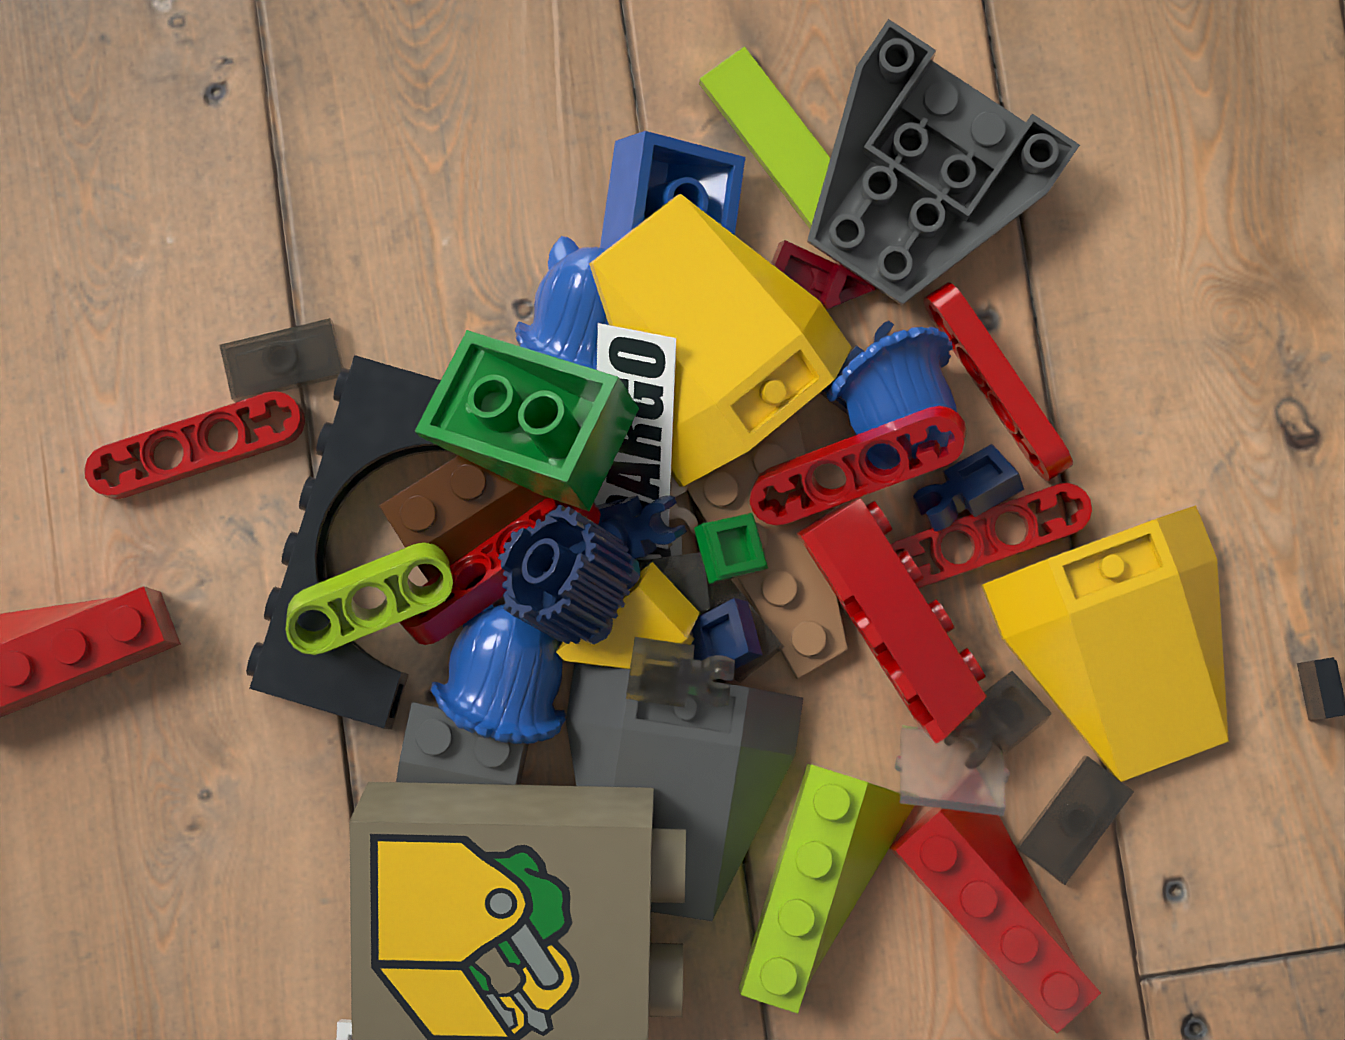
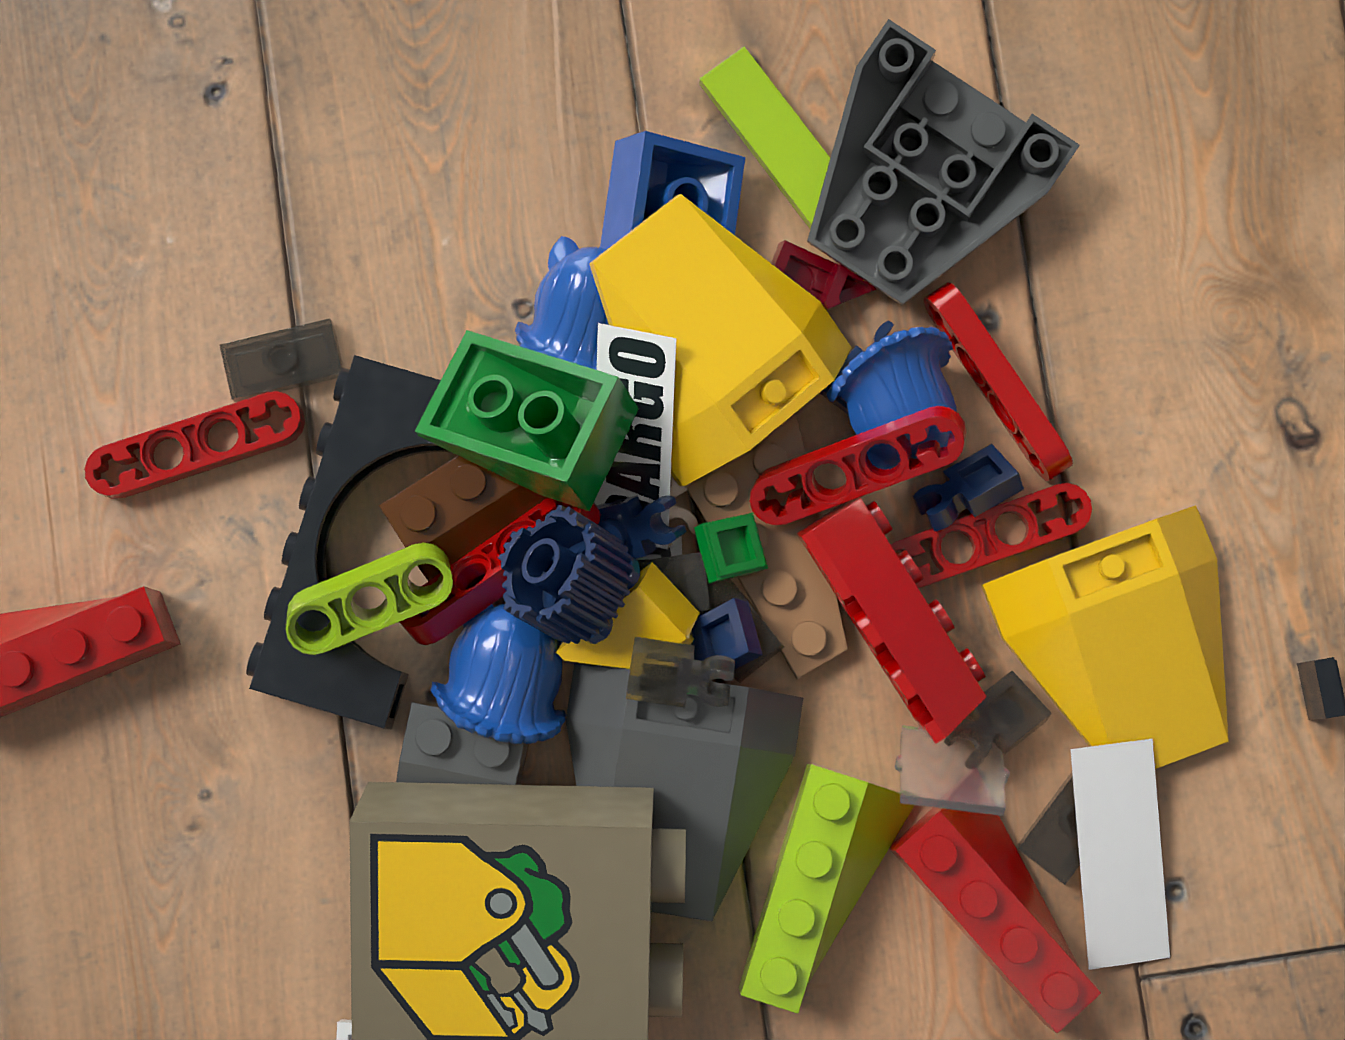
none -> white sticker [1070,739,1170,970]

